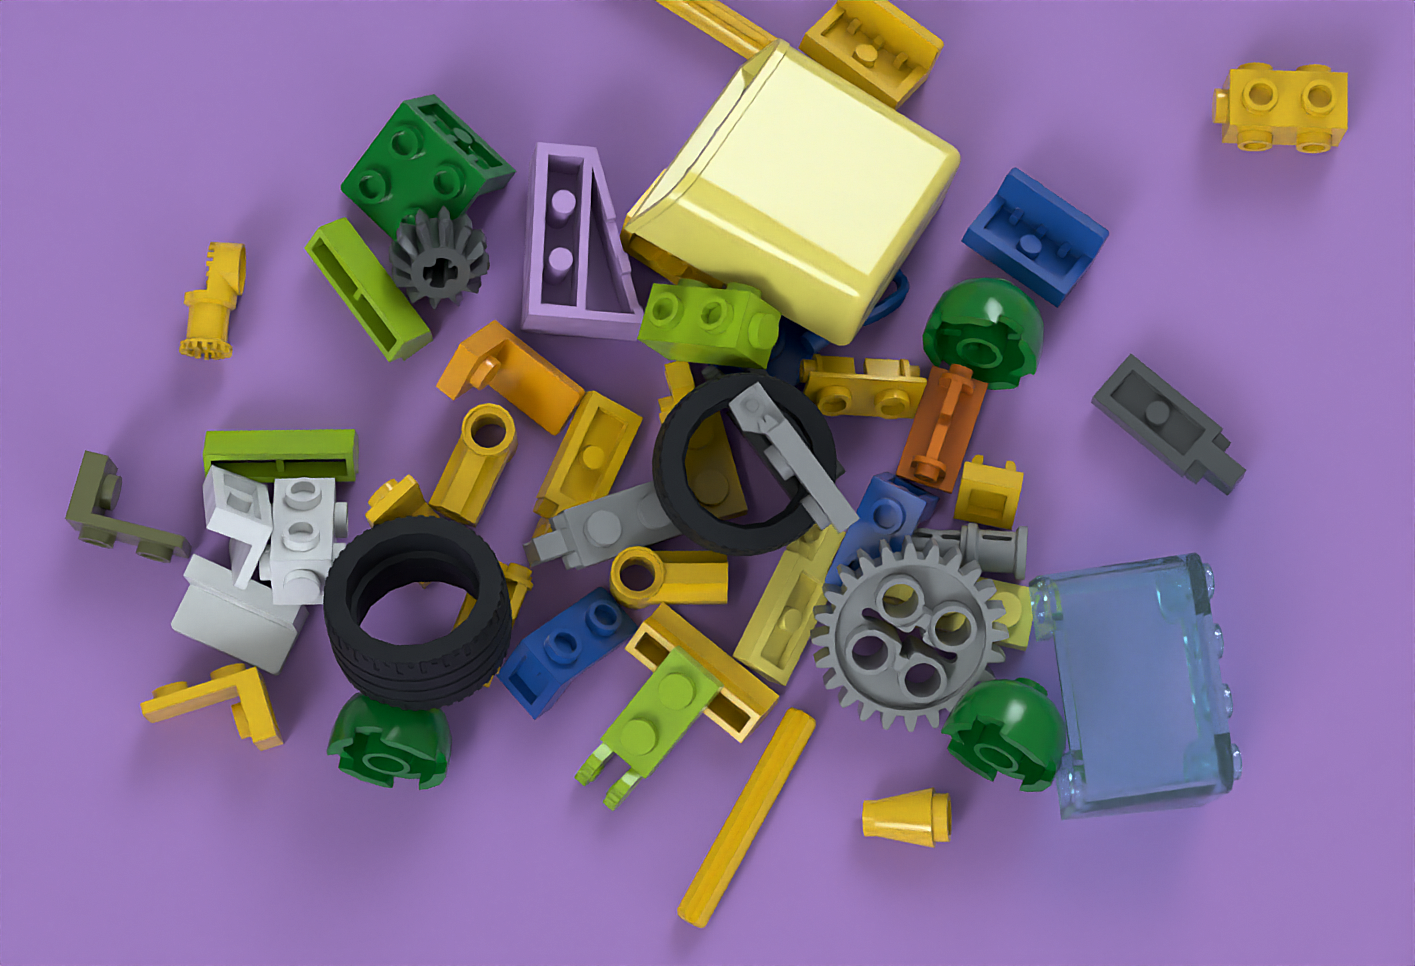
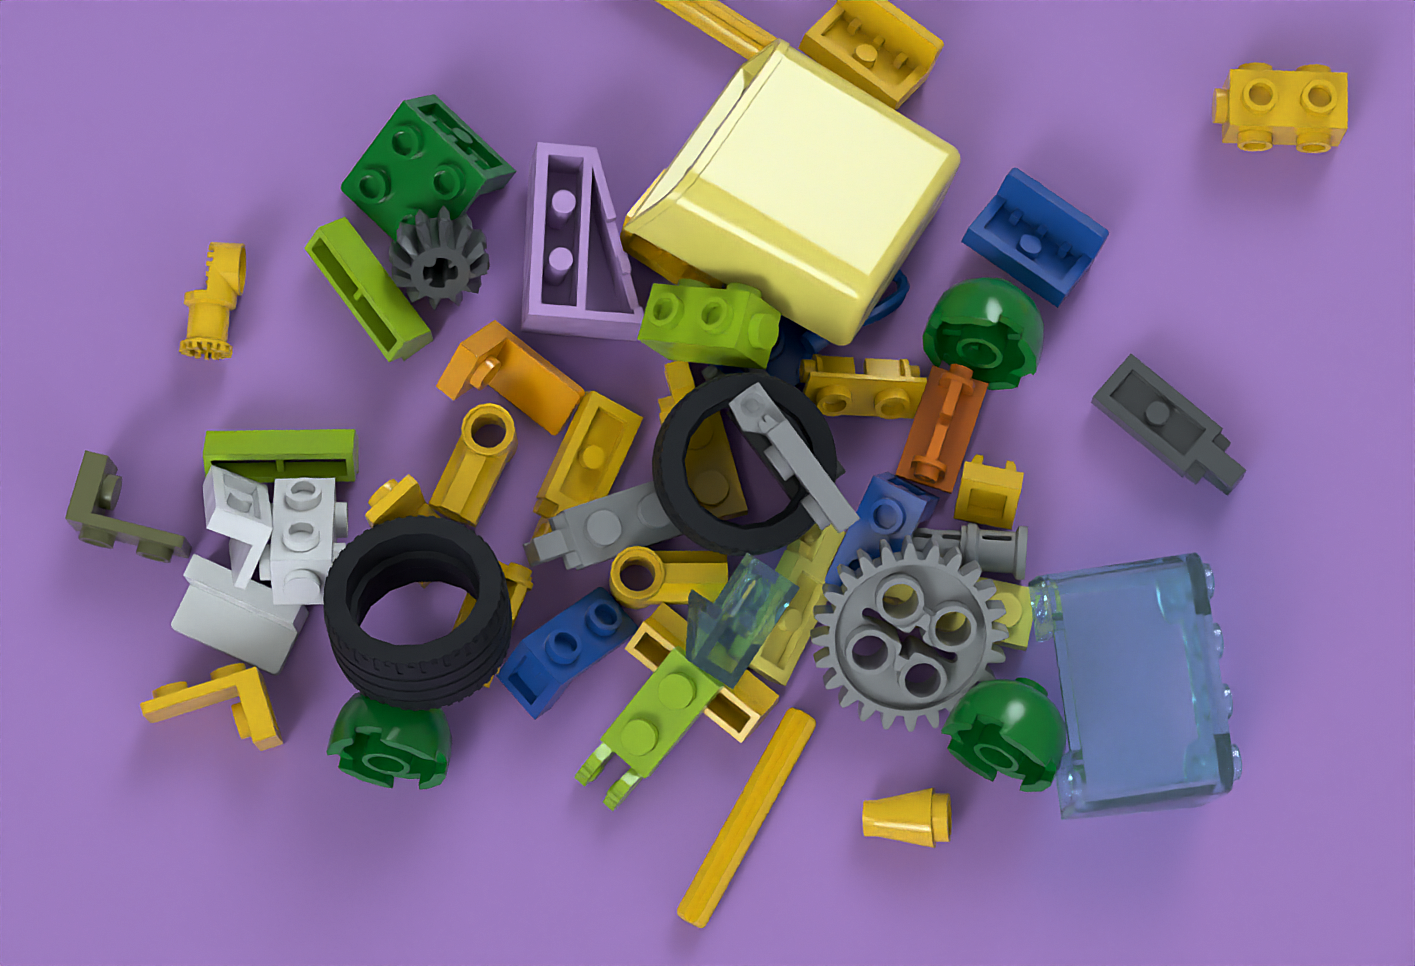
none -> clear light blue slope [686,553,800,689]

